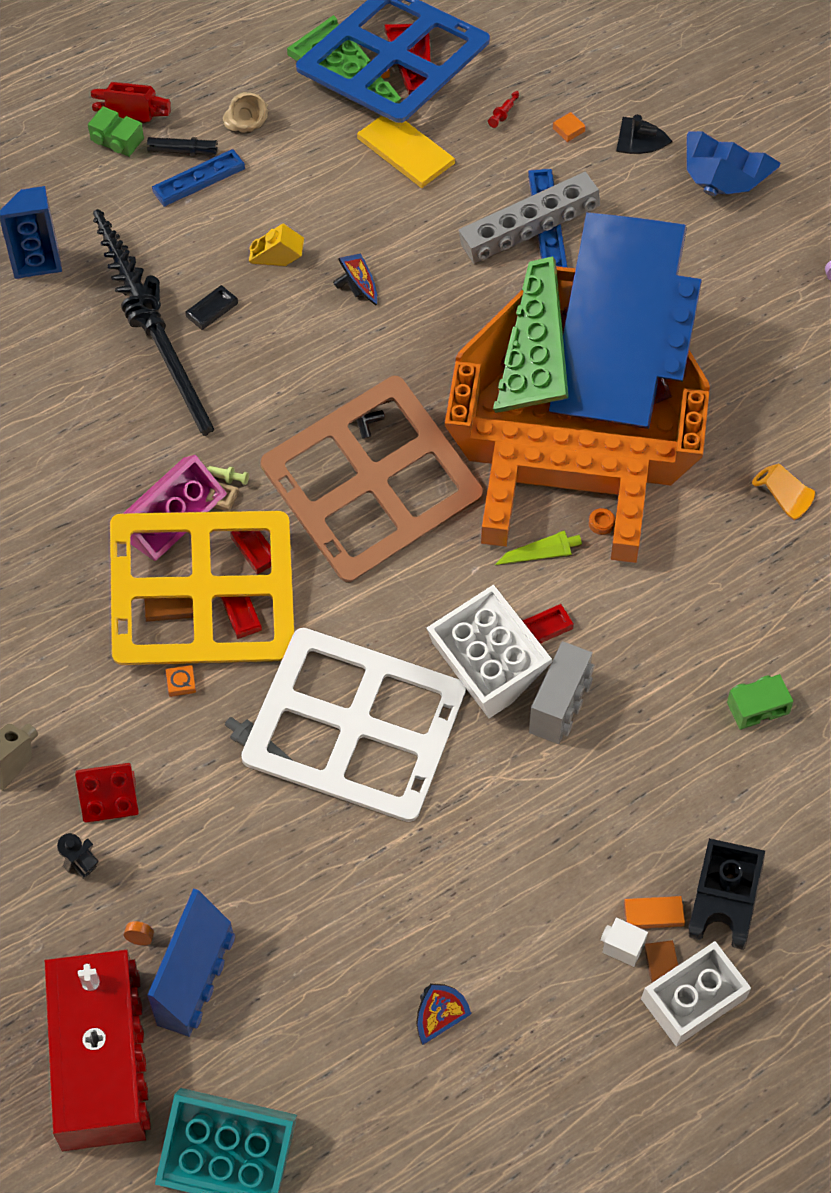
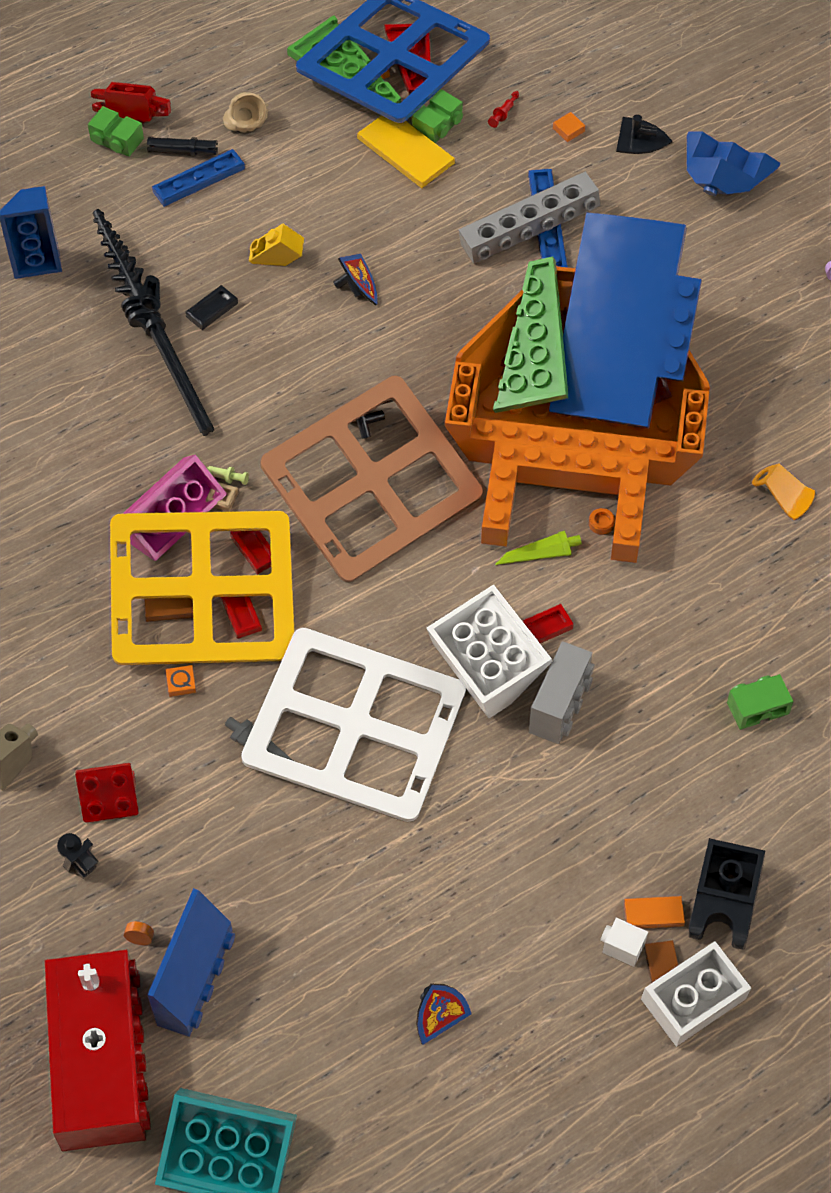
none -> bright green brick [412,89,463,143]

